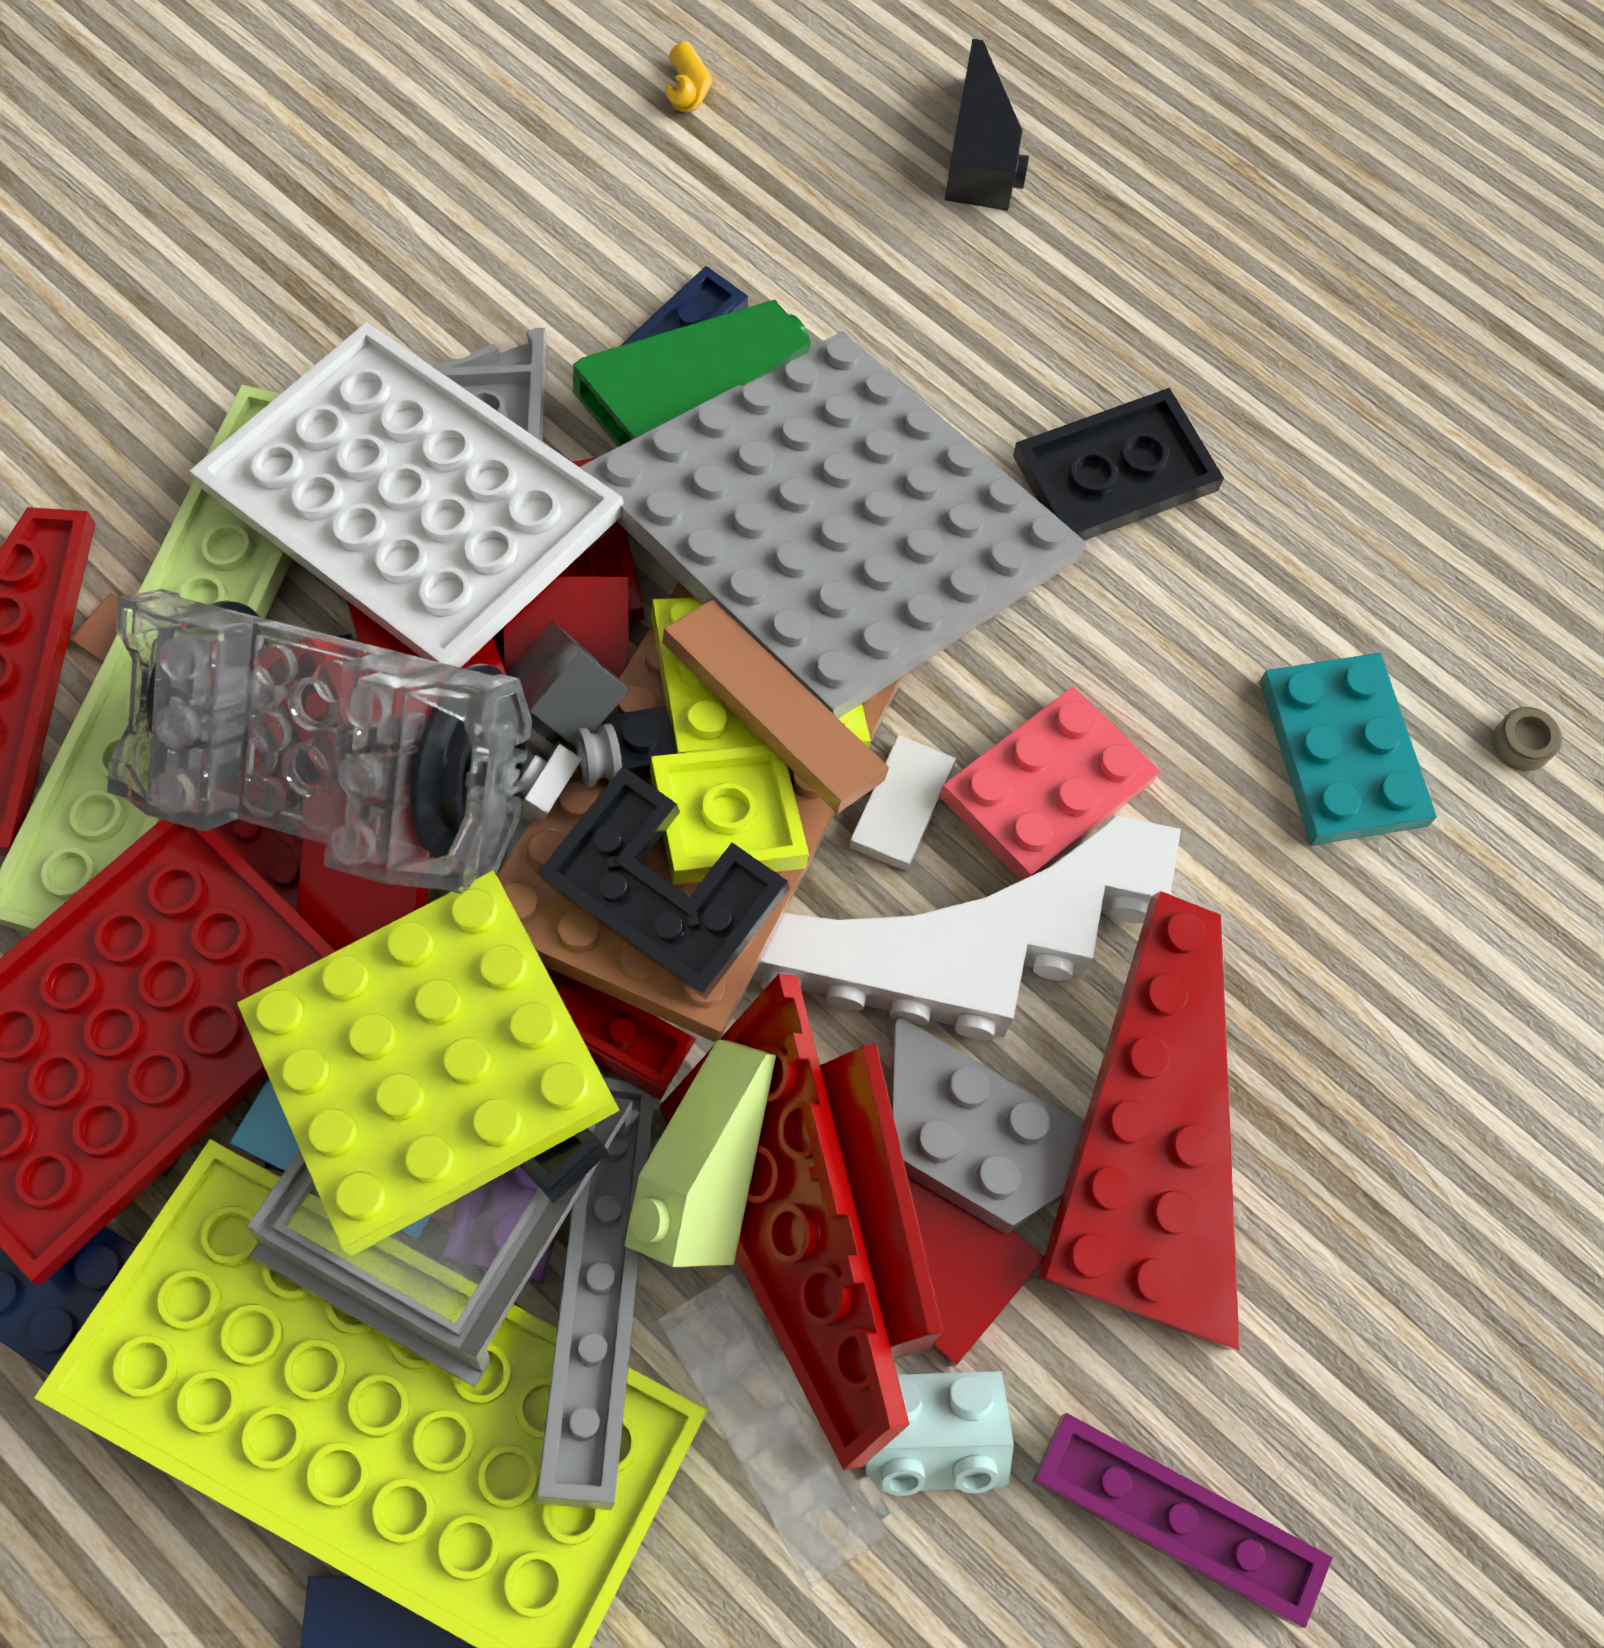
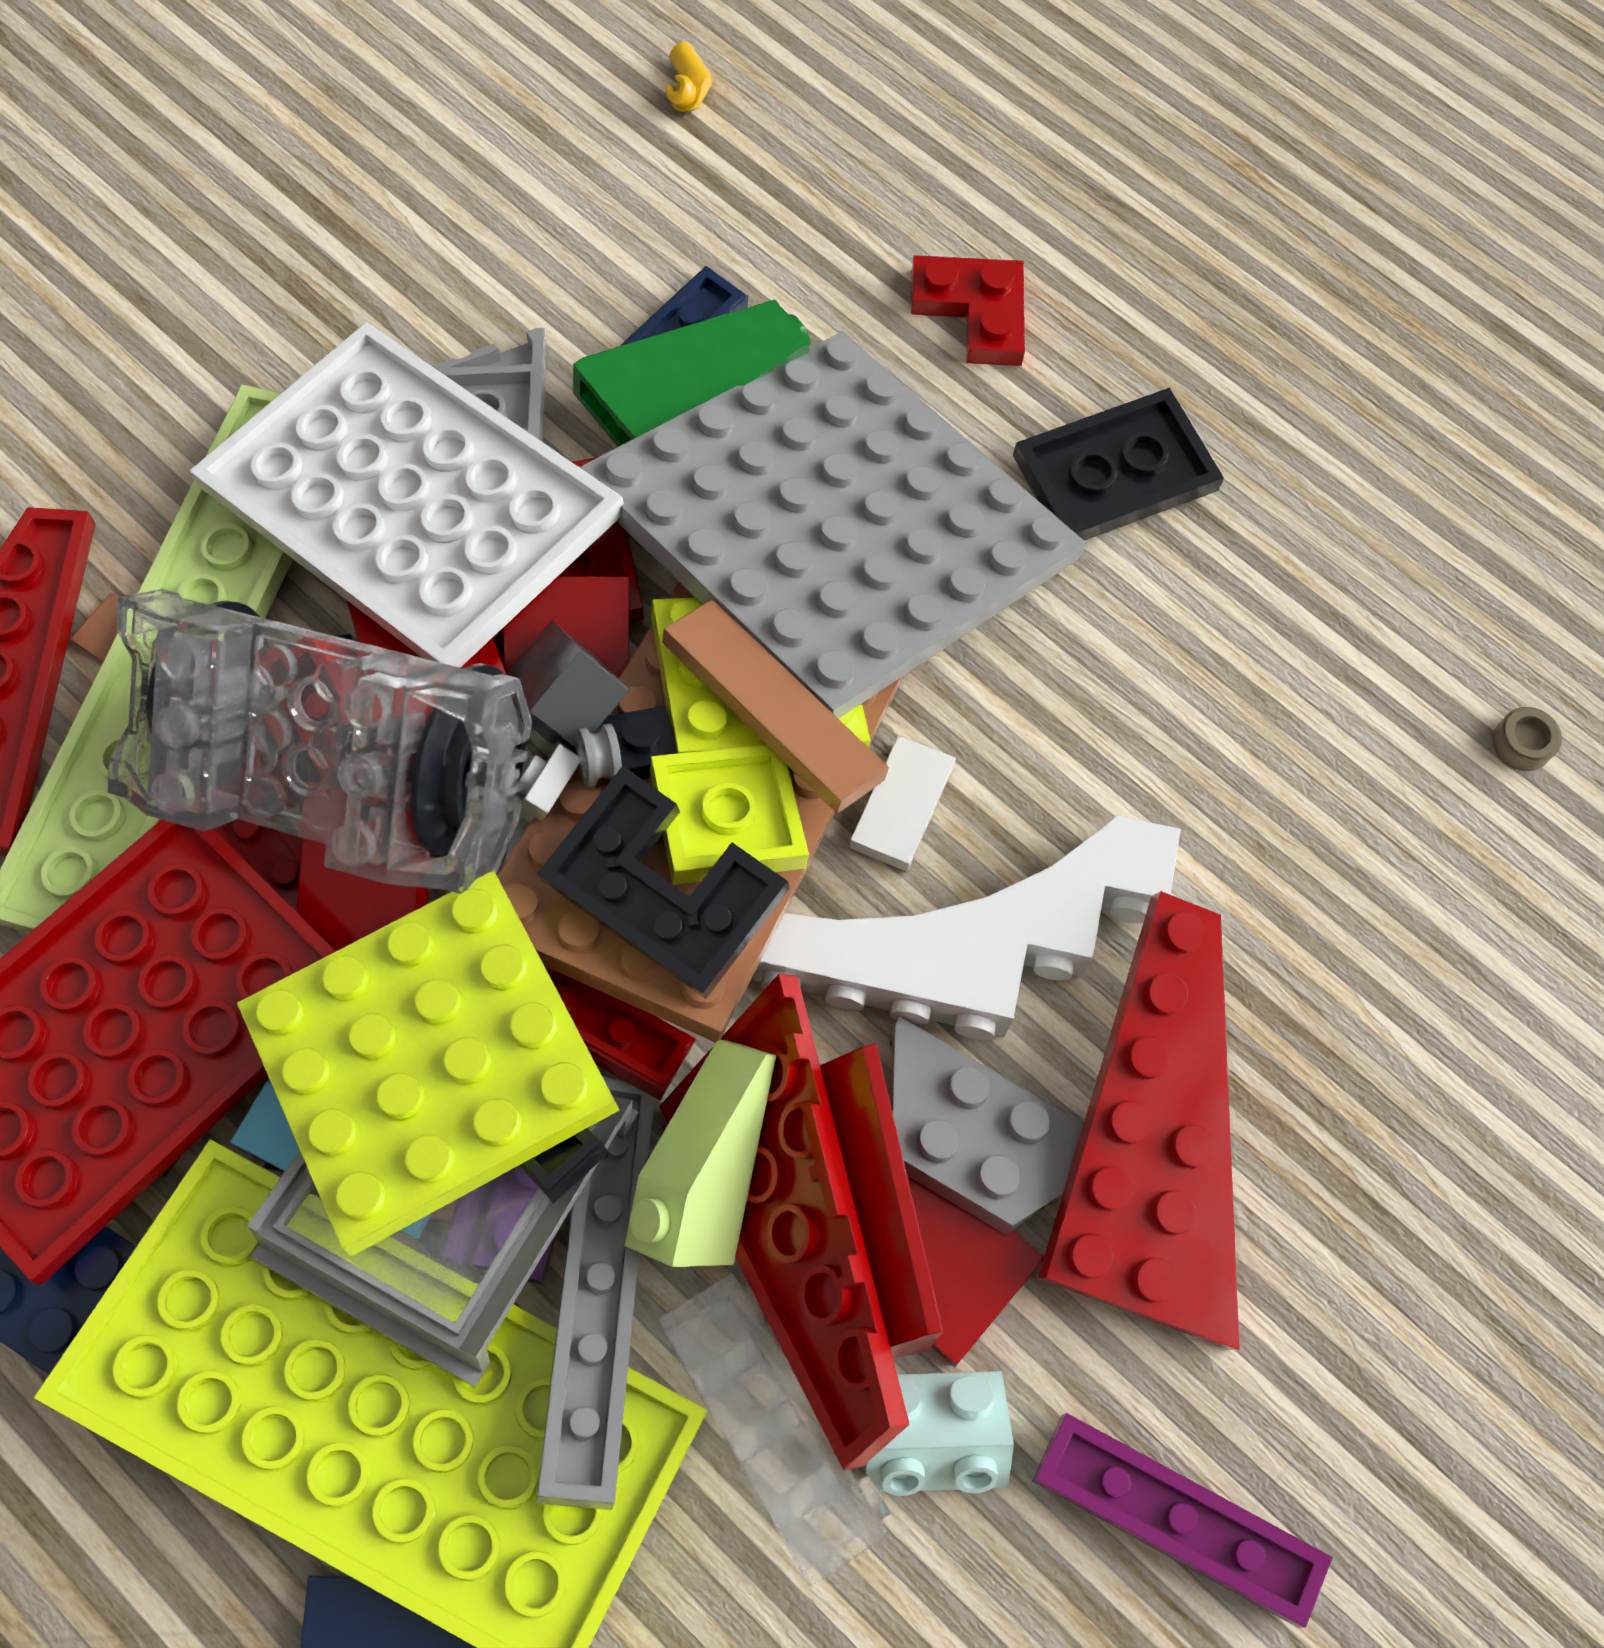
coral plate [938,686,1160,881] -> none
black slope [945,38,1029,211] -> none
teal plate [1259,652,1437,846] -> none
none -> red plate [911,255,1025,366]

